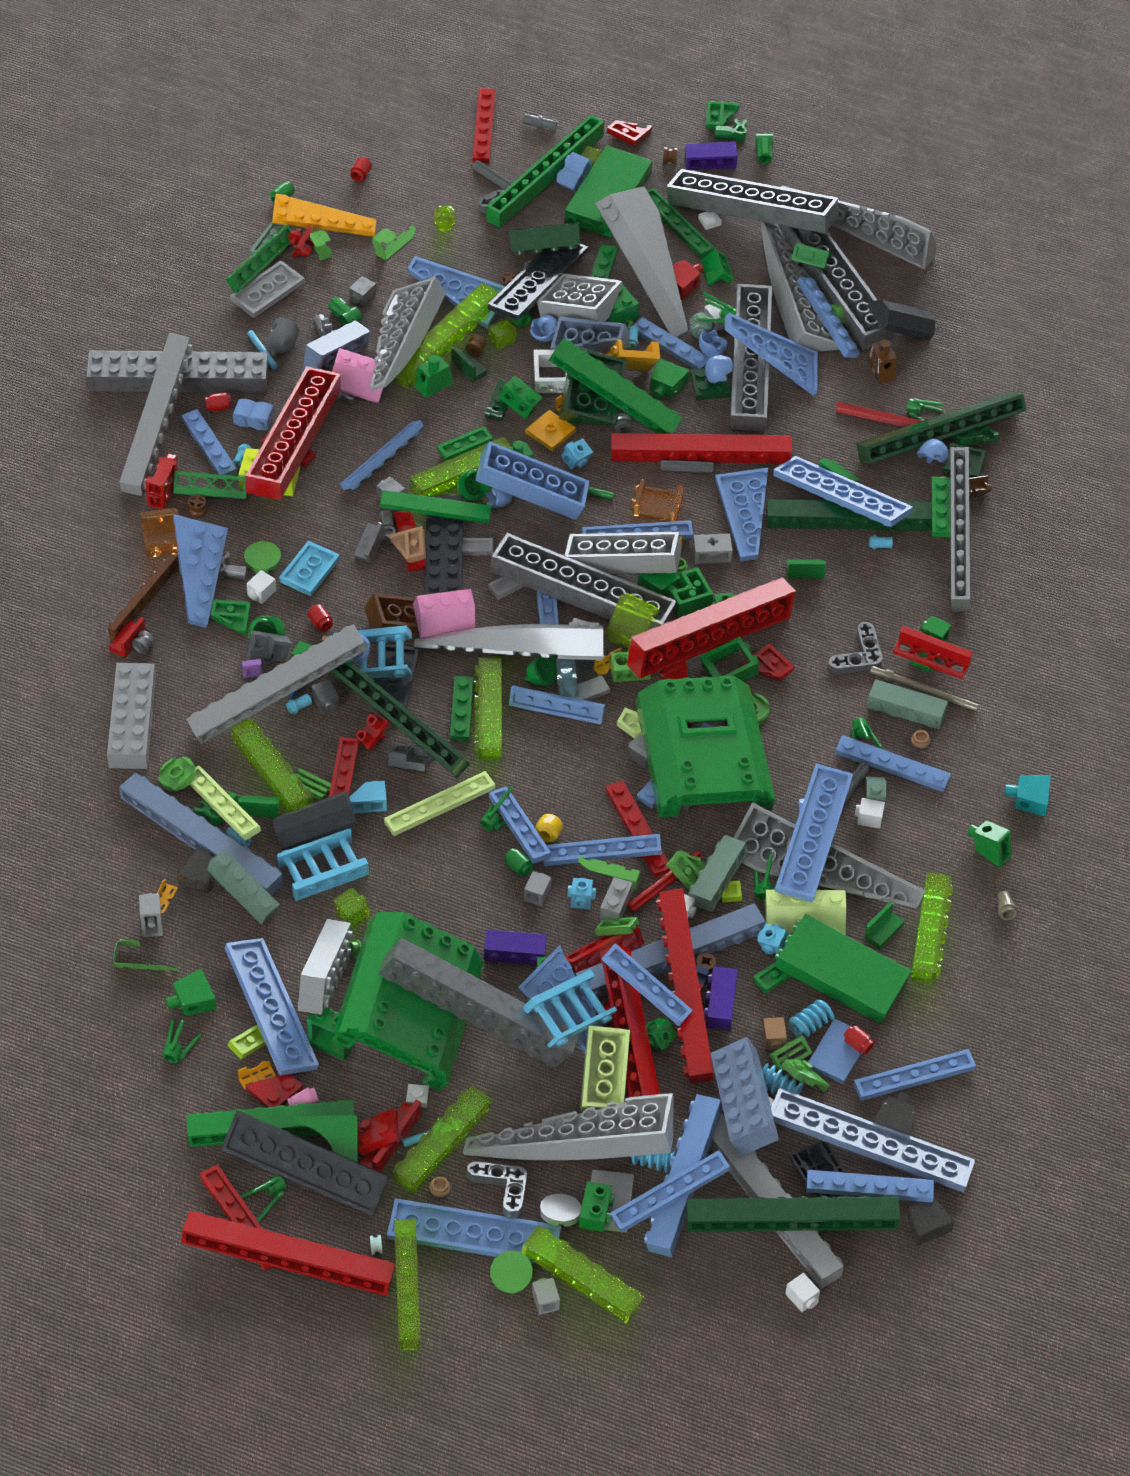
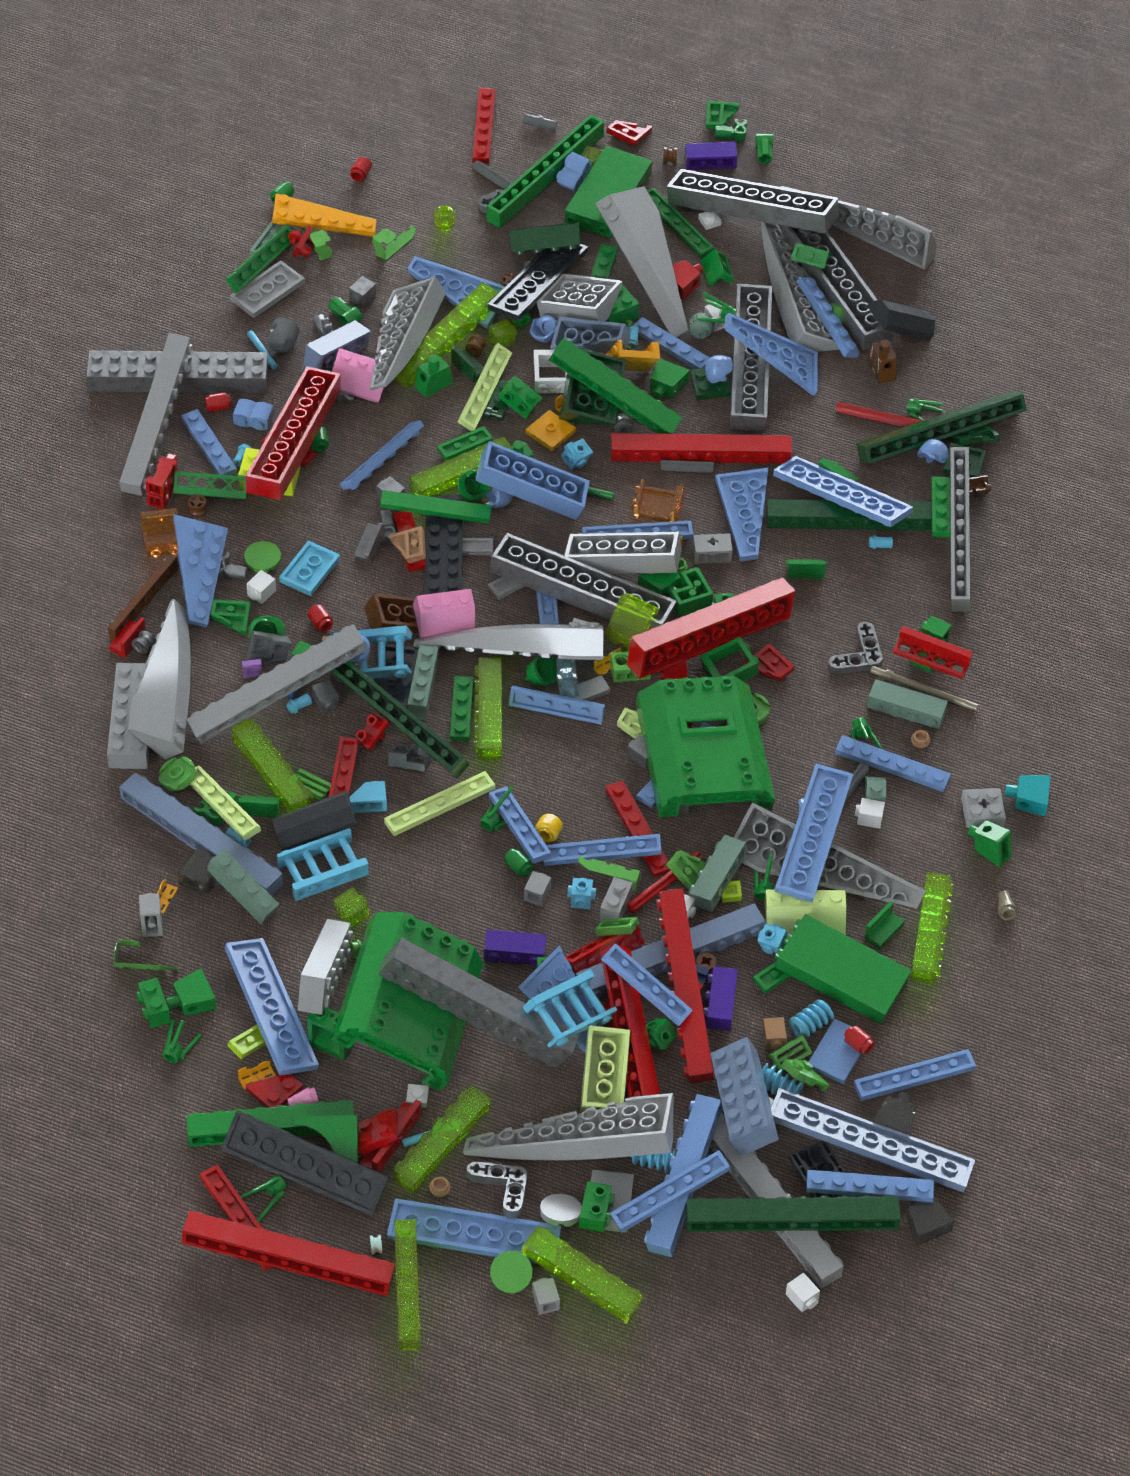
medium blue hair [699,330,728,358] -> none
none -> light grey wedge [128,599,191,759]
none -> green brick [136,978,170,1028]
none -> green brick [311,426,329,452]
none -> sand green brick [408,645,438,720]
none -> yellowish green plate [458,343,512,431]
none -> light grey brick [961,788,1006,828]

